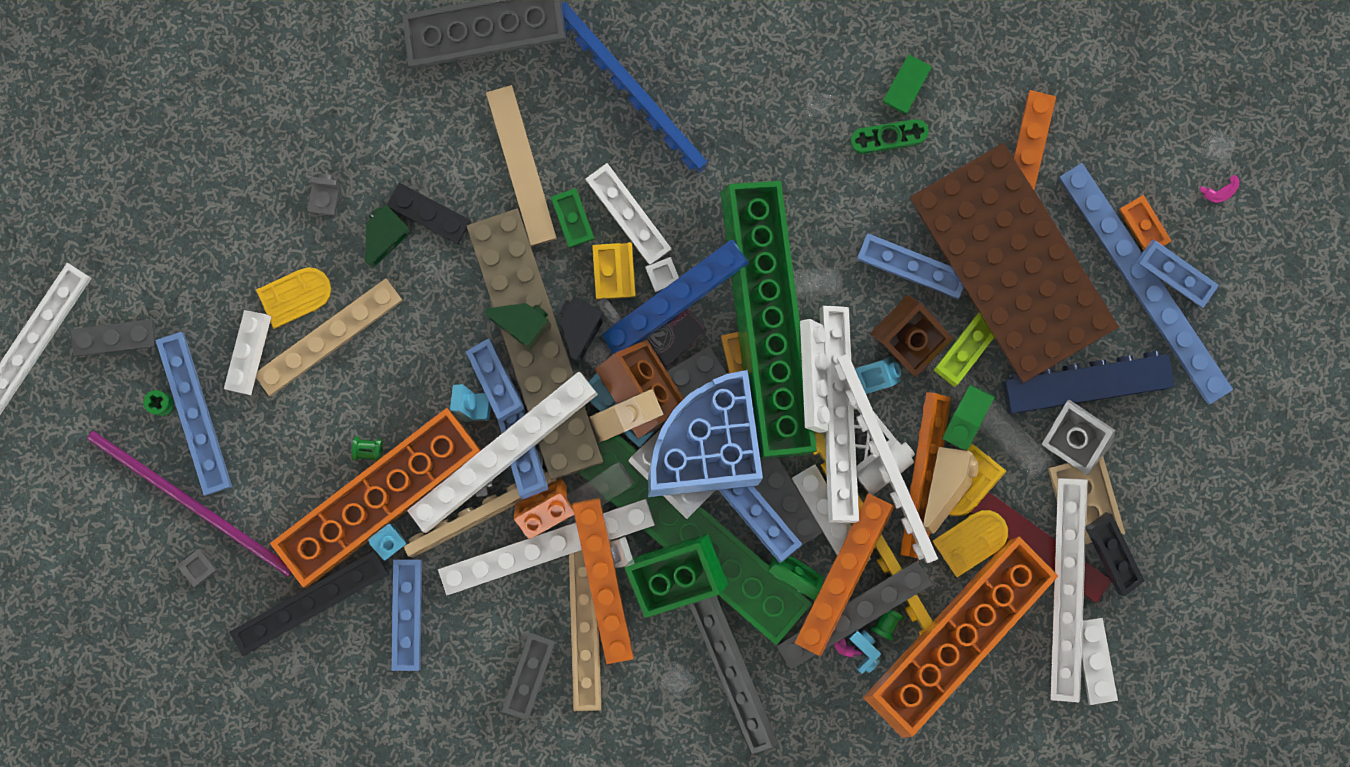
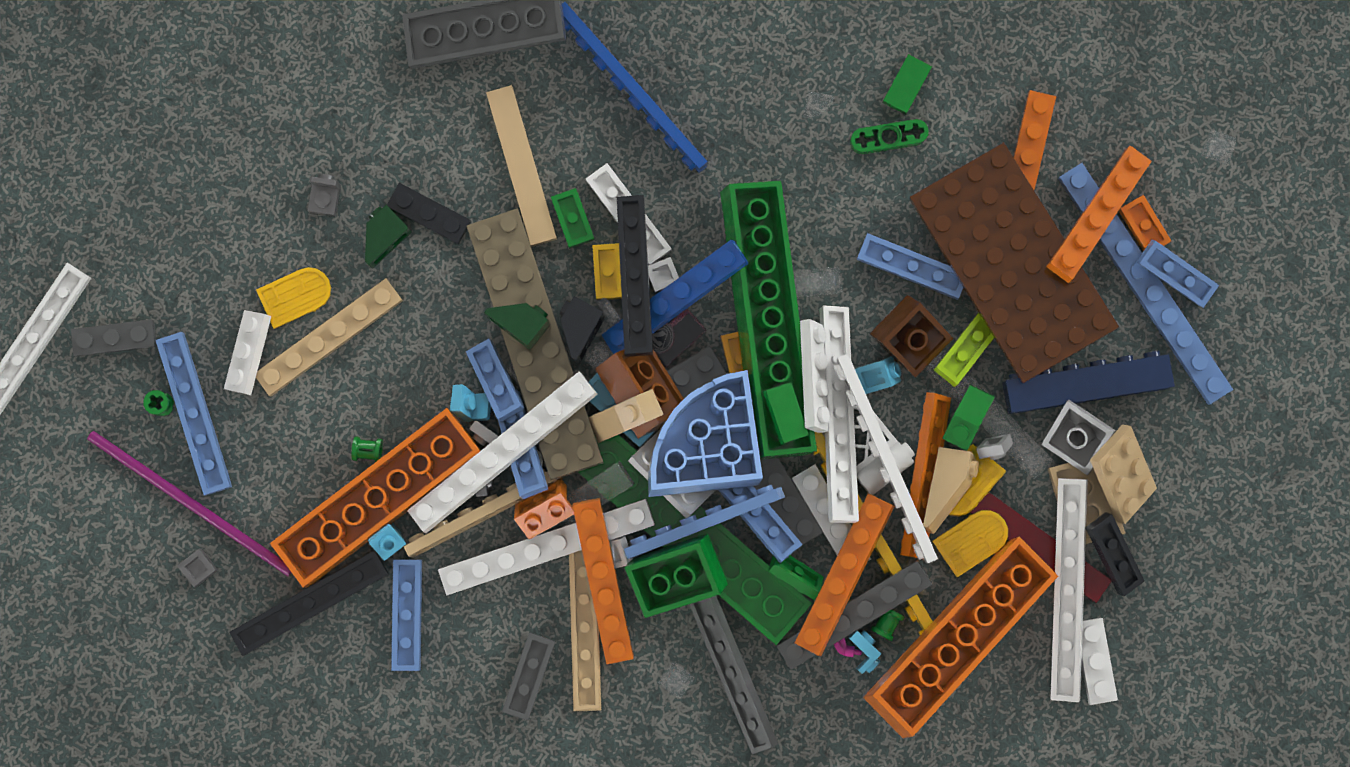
dark pink piece [1199,175,1239,203] -> none
none -> light grey plate [469,420,499,447]
none -> black plate [616,195,653,357]
none -> medium blue plate [624,485,785,559]
none -> green tile [763,382,809,444]
none -> light grey plate [976,434,1013,460]
none -> orange plate [1046,146,1151,283]
none -> tan plate [1090,424,1157,524]

